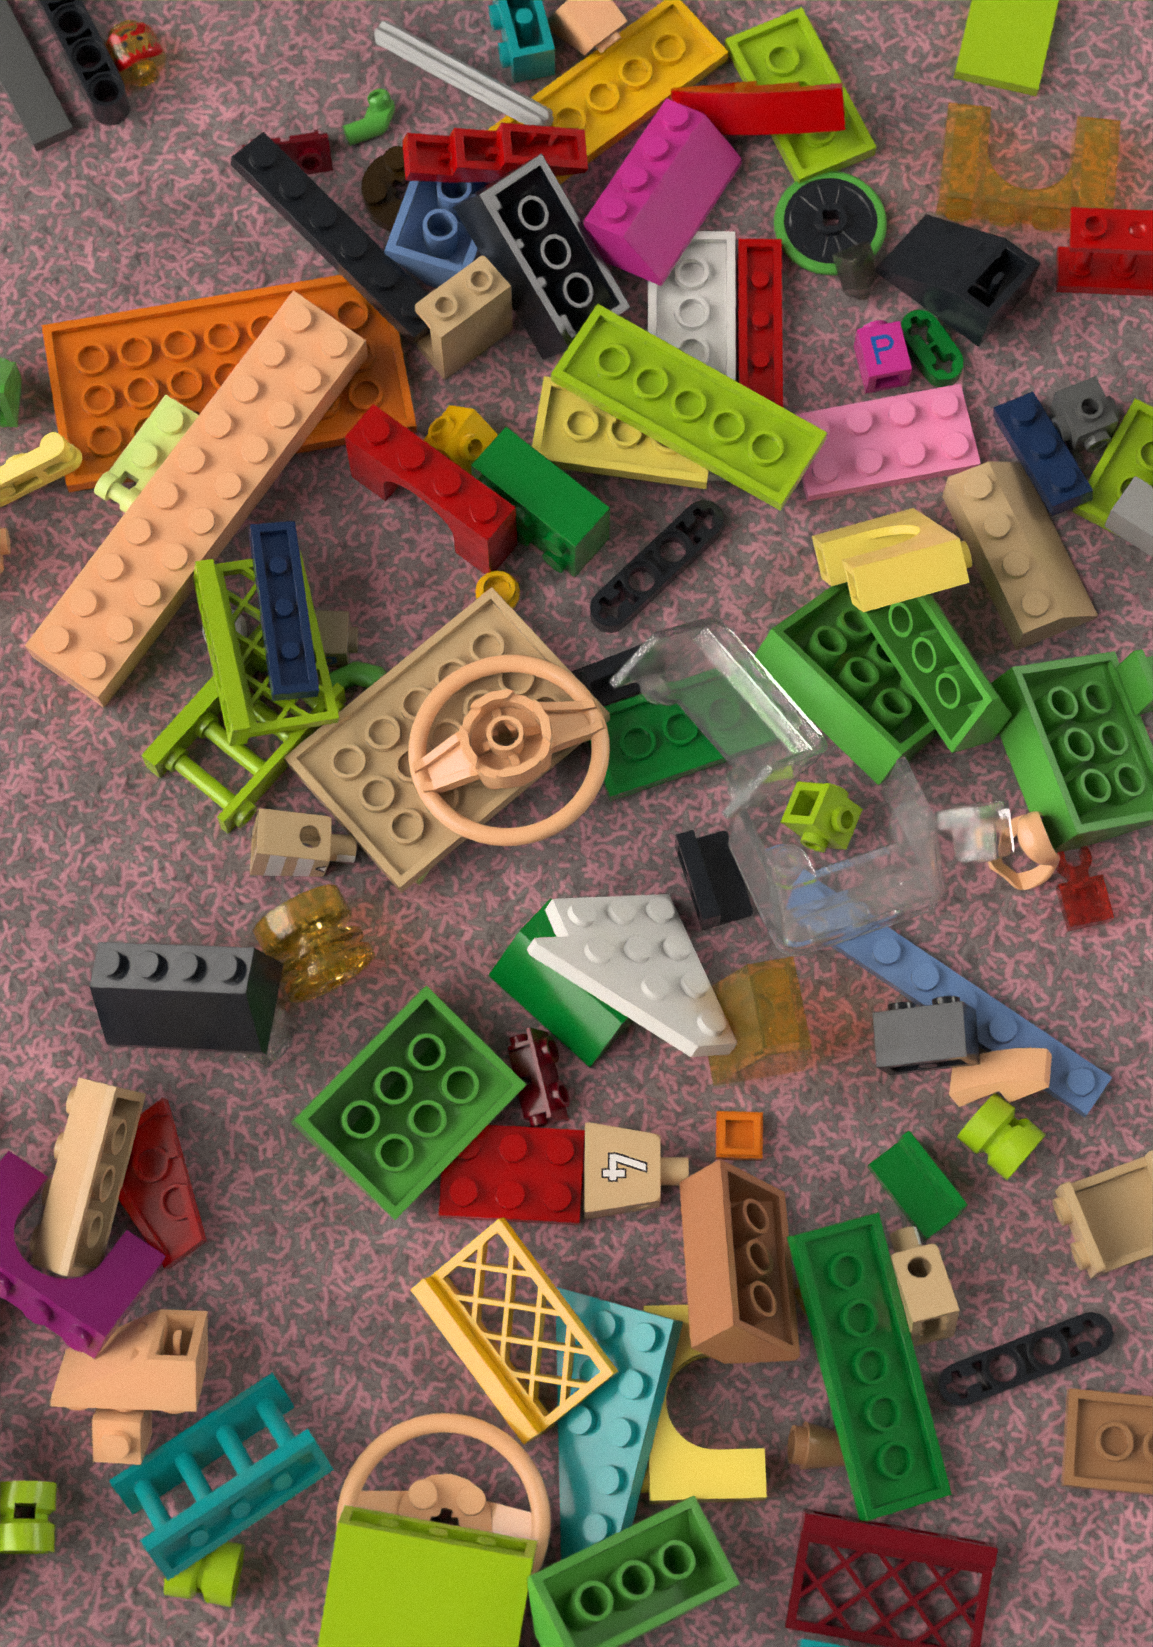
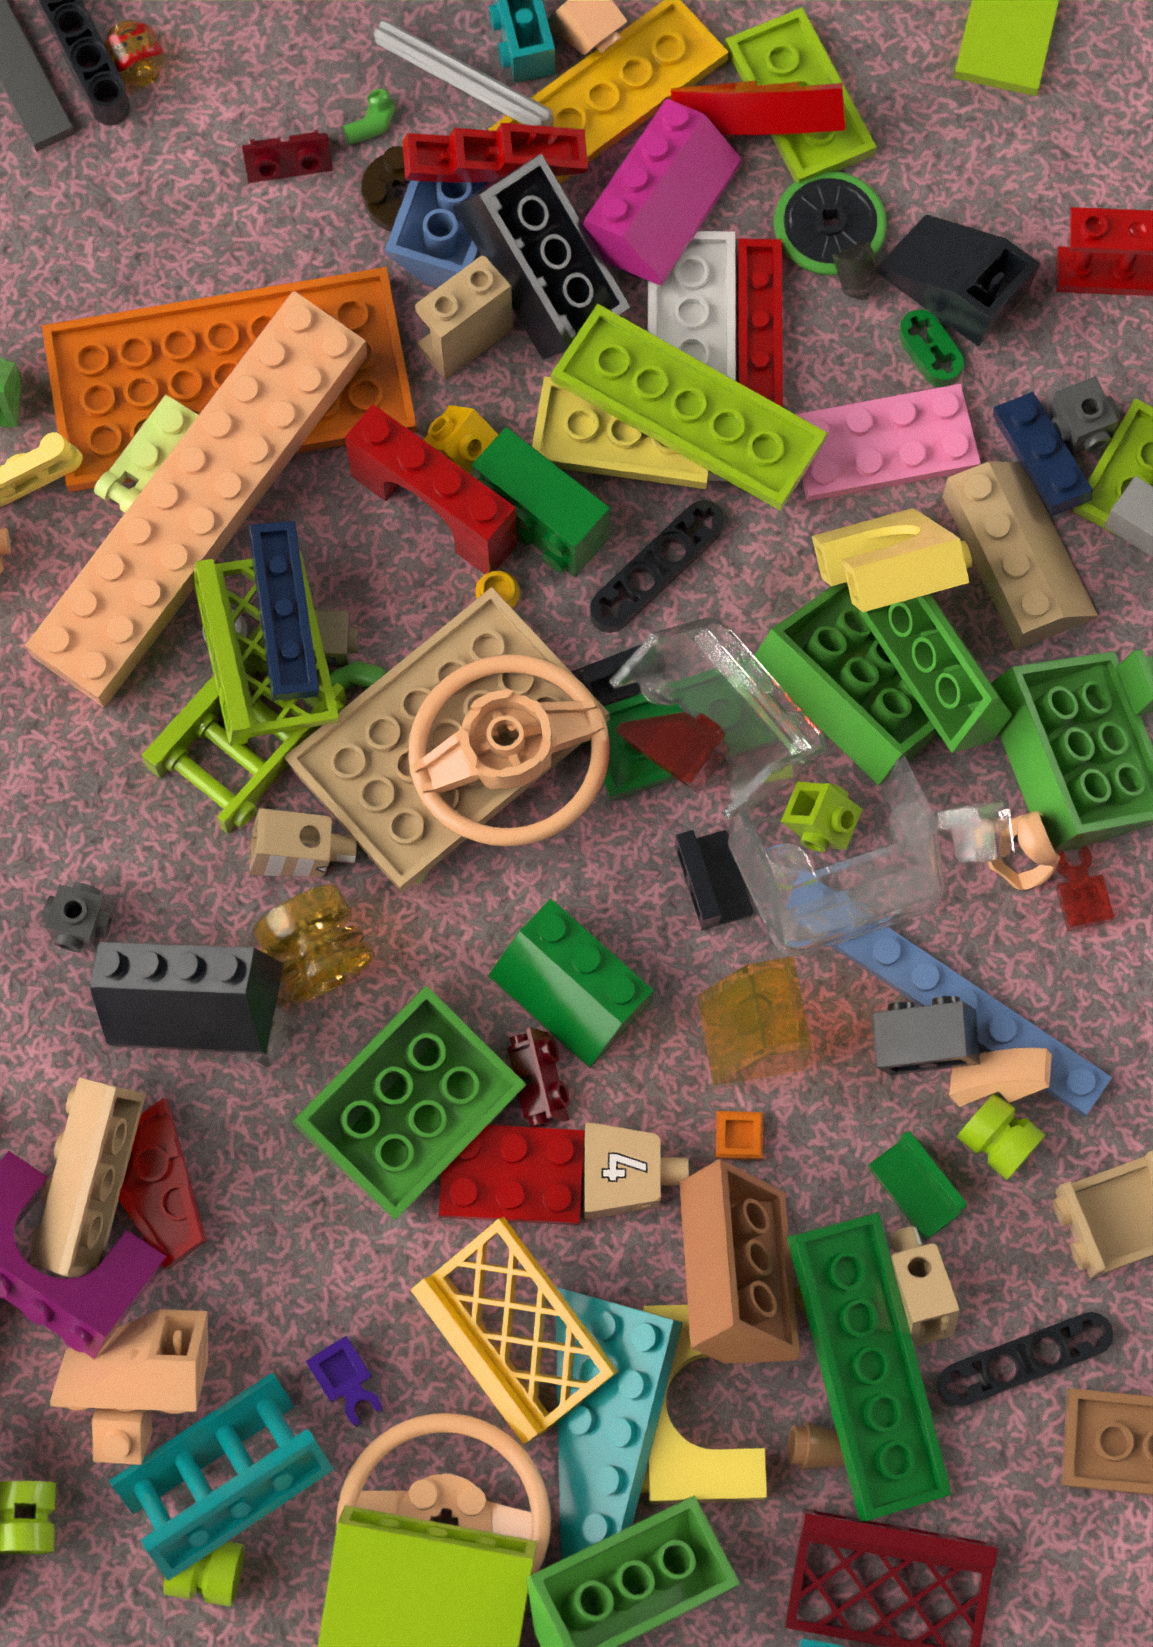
black plate [231,131,430,345] -> none
white wing [527,894,738,1057] -> none
dark pink brick [854,320,912,394] -> none
clear yellow arch [935,102,1121,231] -> none
none -> dark grey brick [42,882,113,953]
none -> dark purple plate [305,1336,383,1427]
none -> clear red slope [615,712,730,794]

